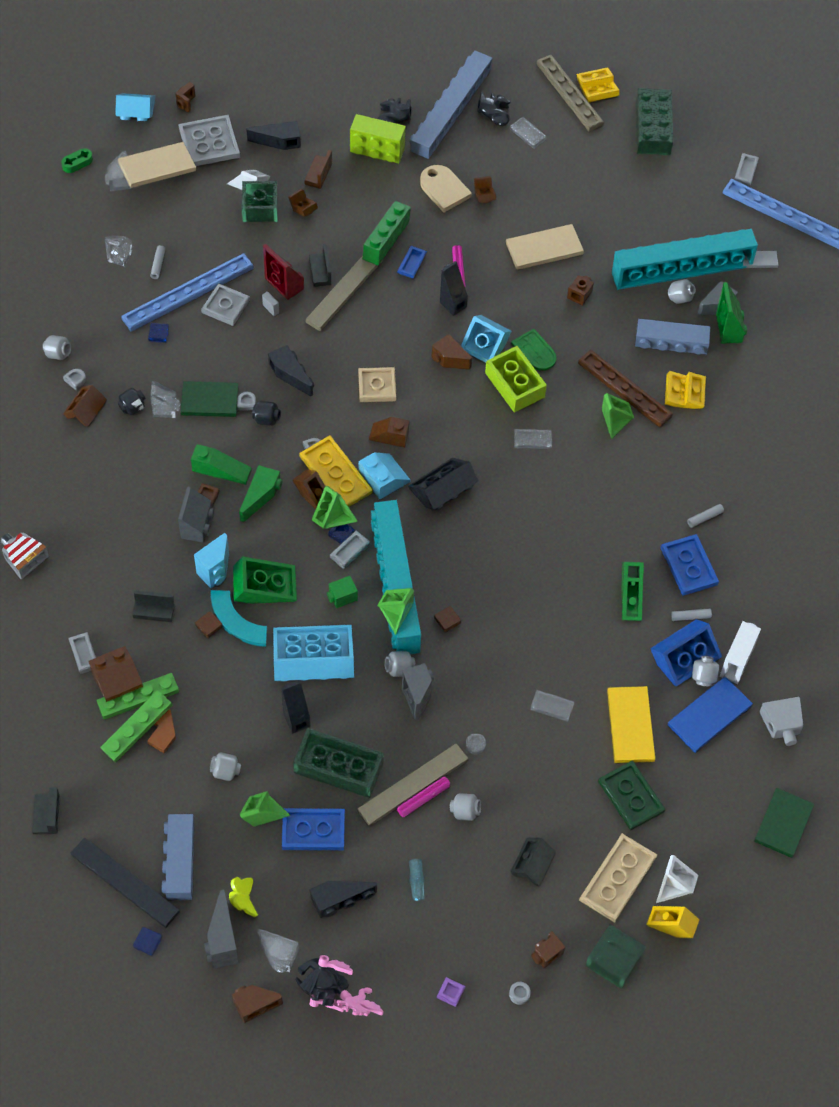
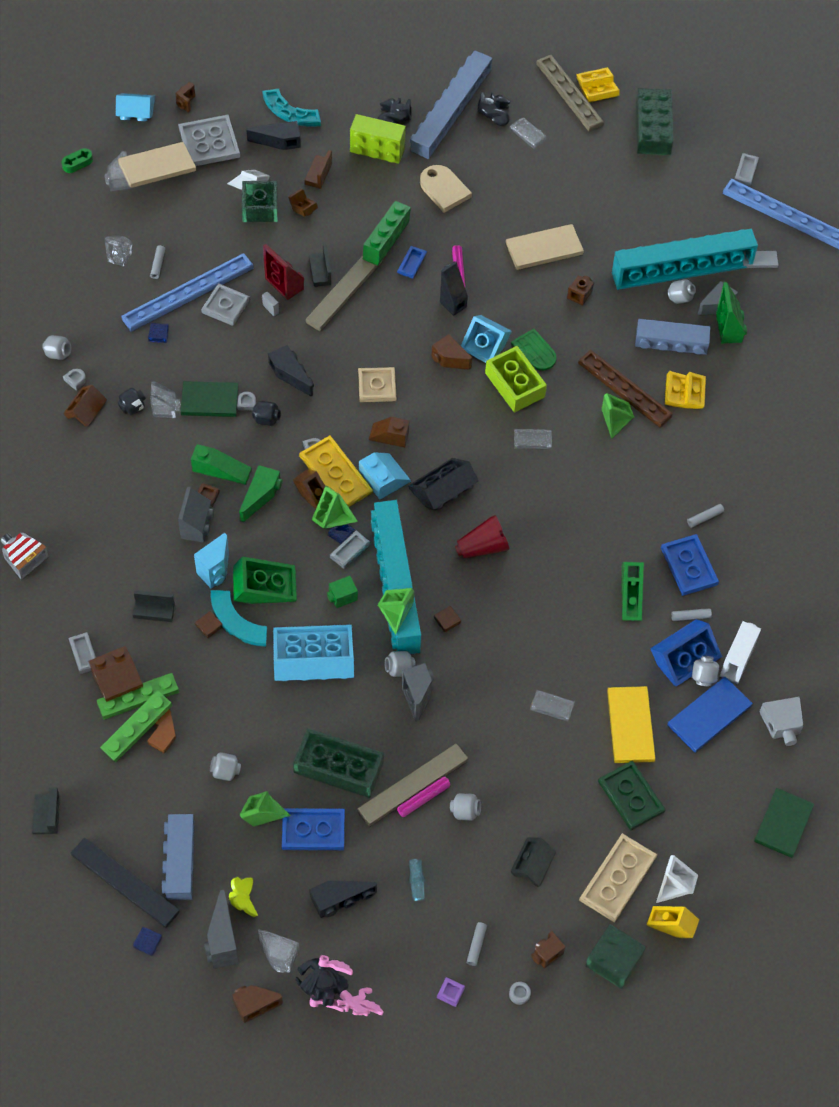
black slope [281,681,311,734] -> none
clear tile [466,733,486,755] -> none
reddish brown bracket [474,176,496,203] -> none
none -> teal tile [262,89,321,127]
none -> dark red cone [455,515,510,559]
none -> light grey piece [466,922,487,966]

